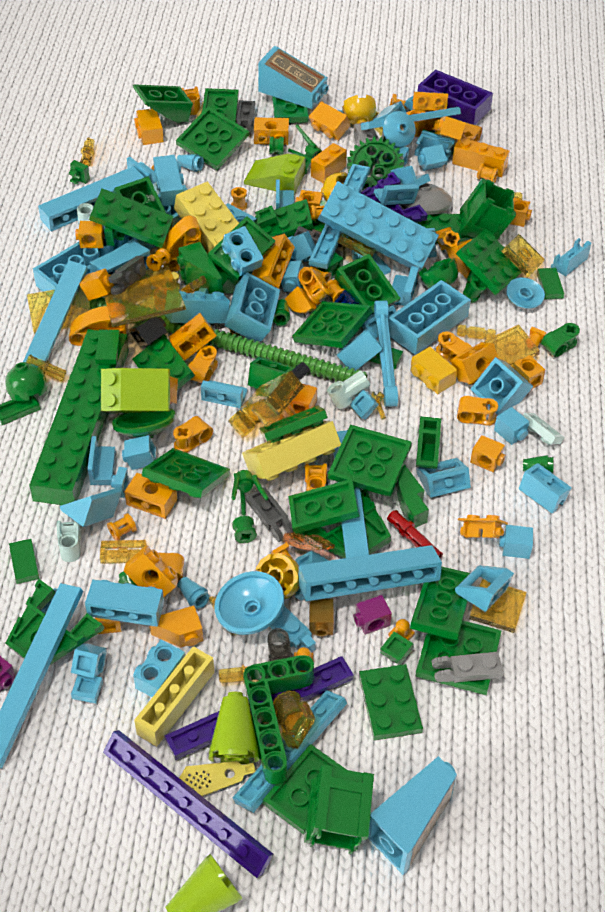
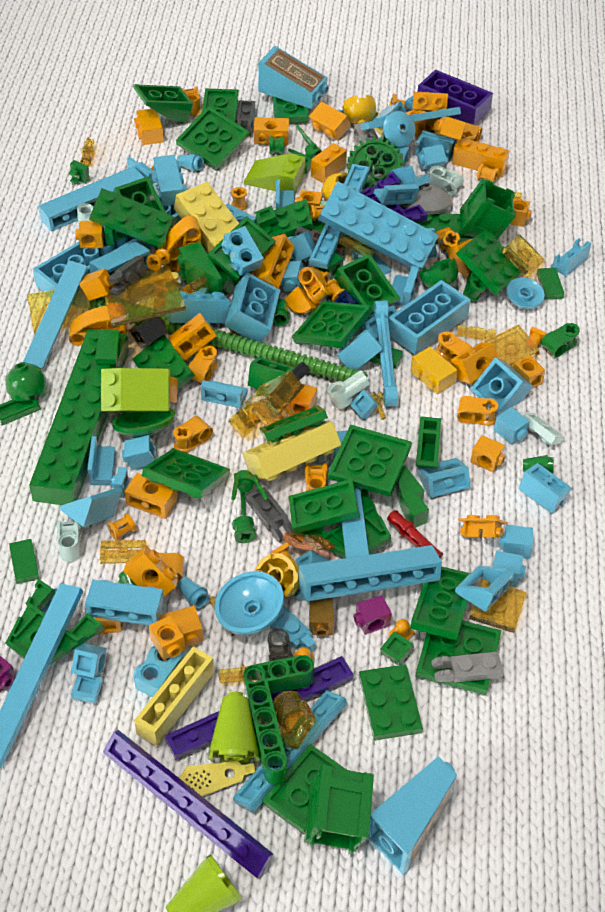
clear yellow axle [26,354,66,381] -> none
none -> light orange brick [149,615,185,660]
none -> light aqua piece [428,166,464,196]
none -> medium azure brick [493,550,526,587]

